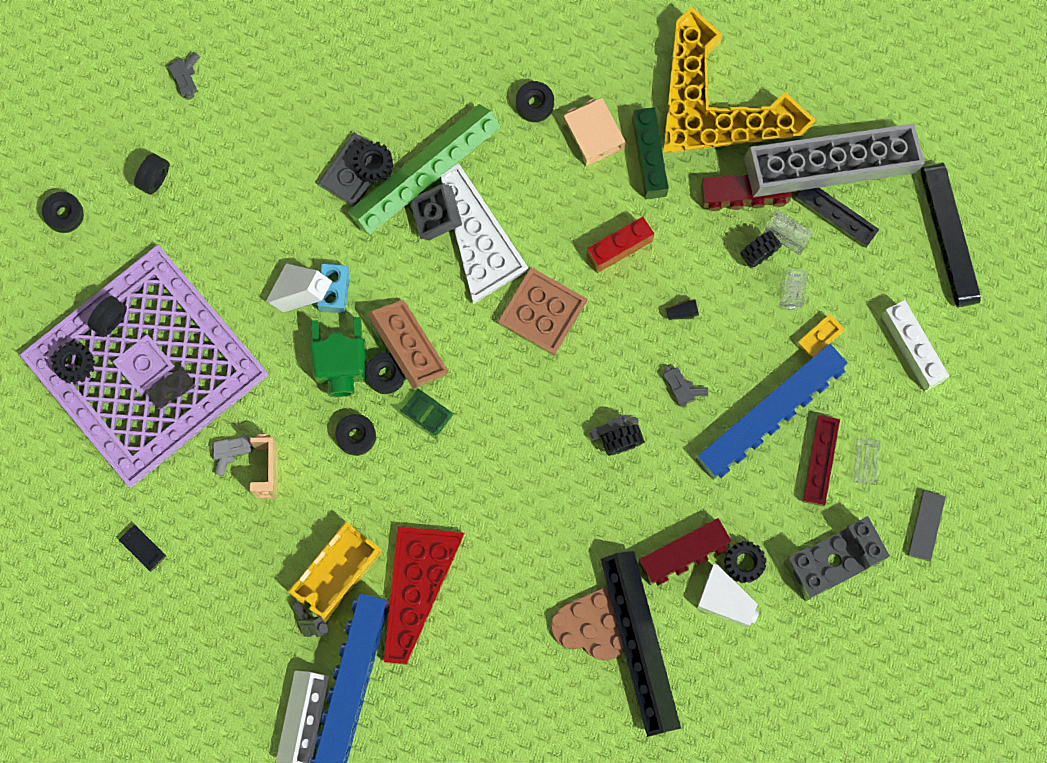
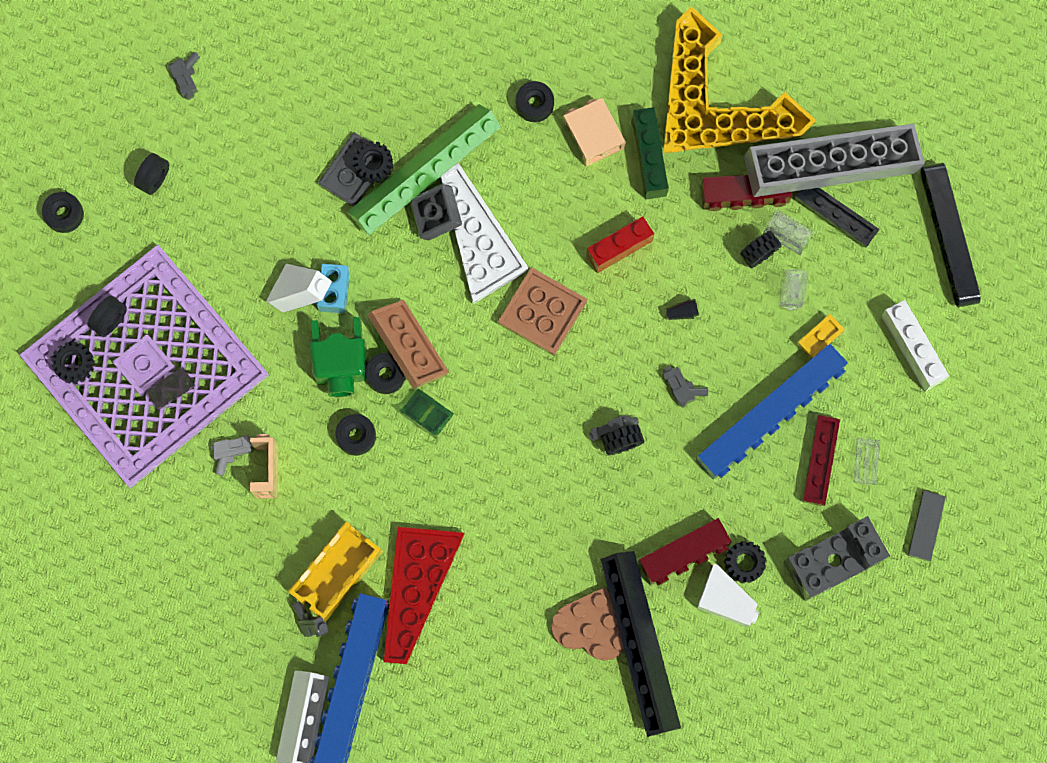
black tile [119,524,167,572] -> none

